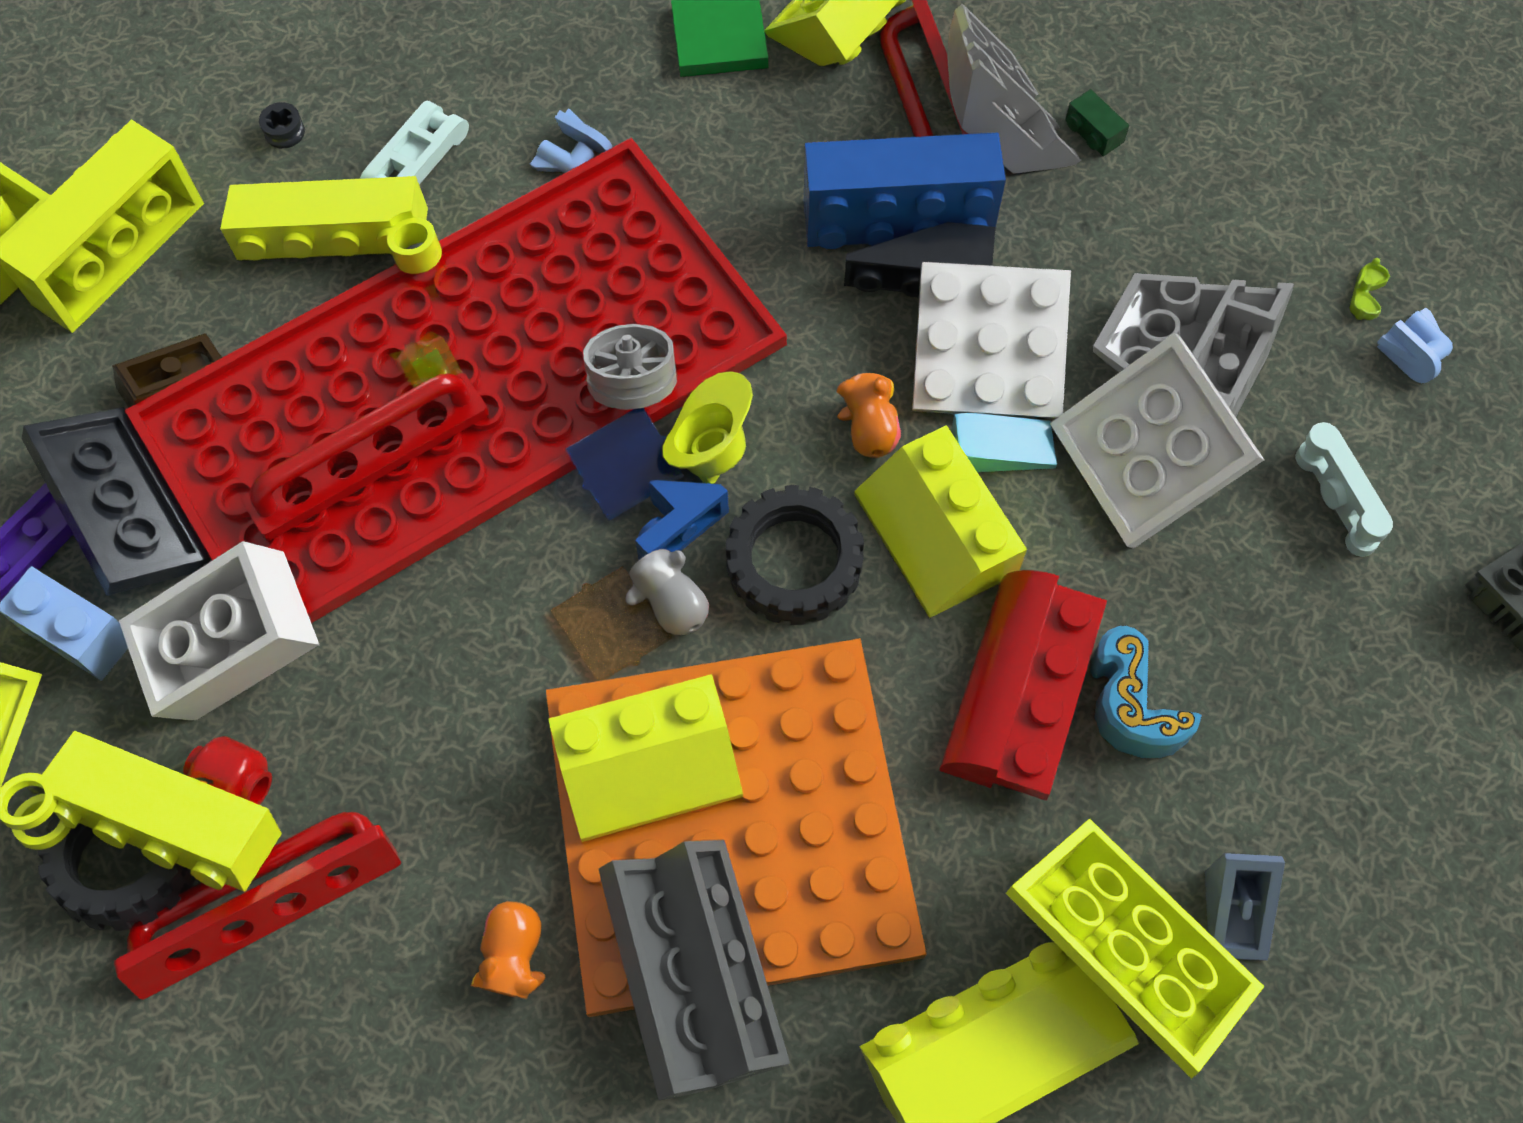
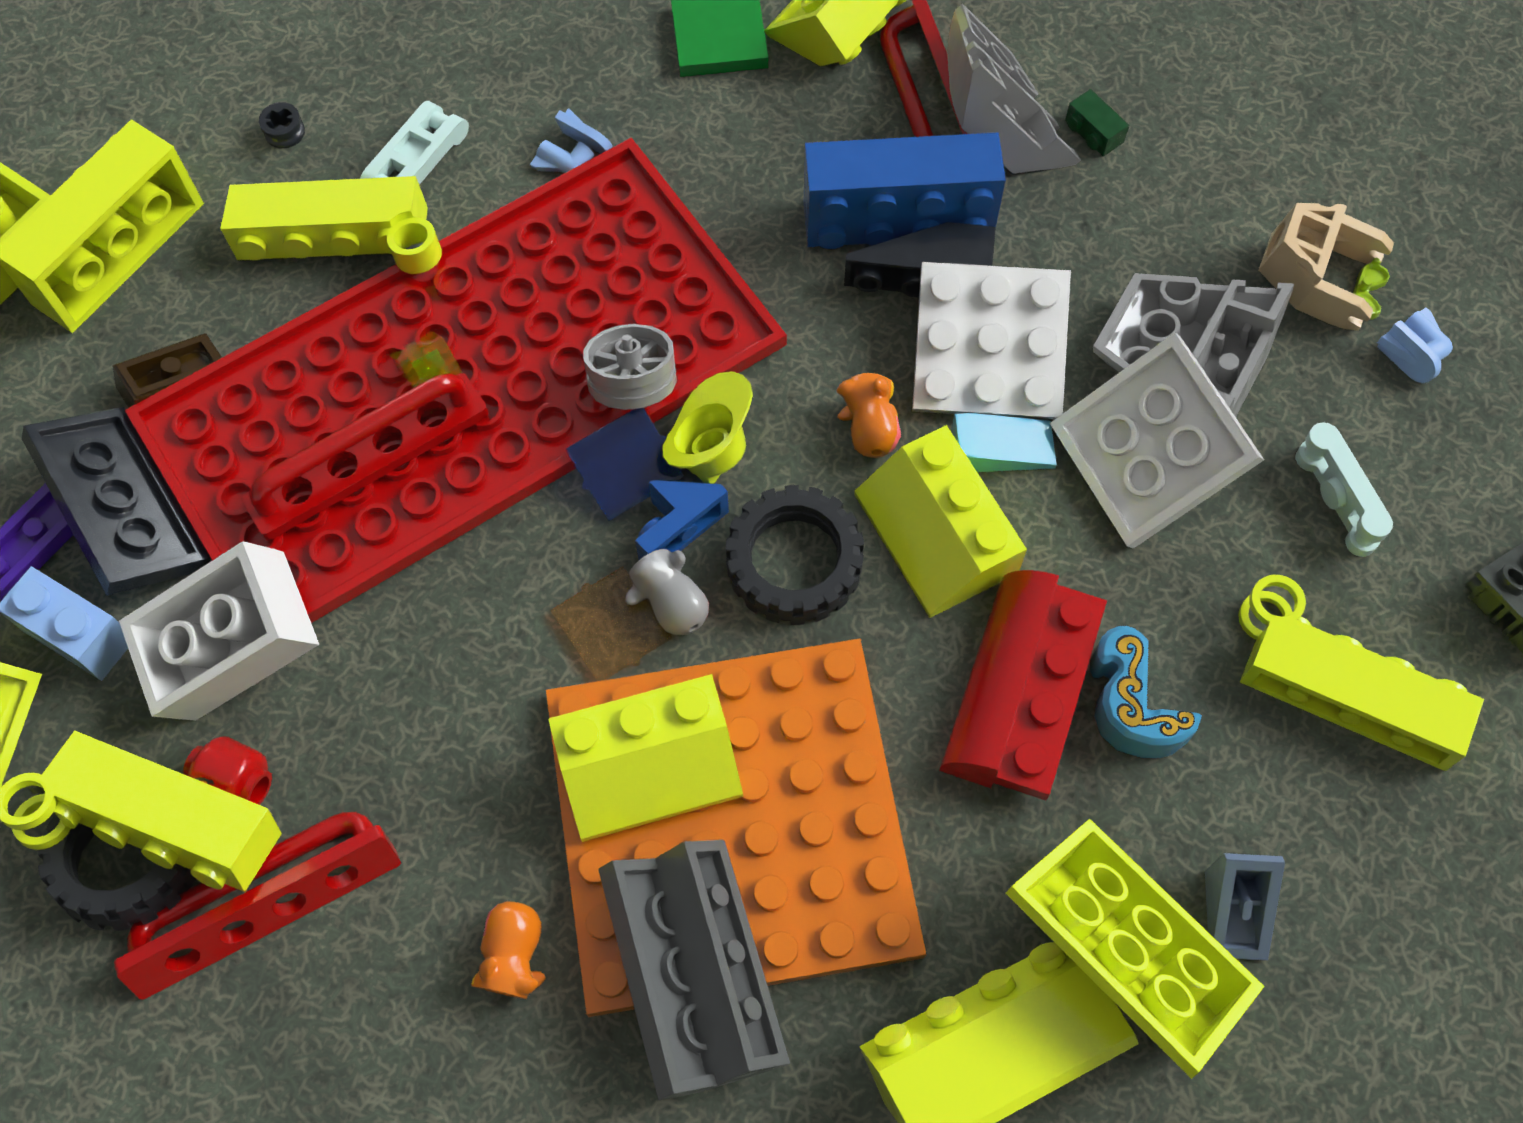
none -> neon yellow hinge [1239,575,1484,771]
none -> tan piece [1259,203,1394,330]

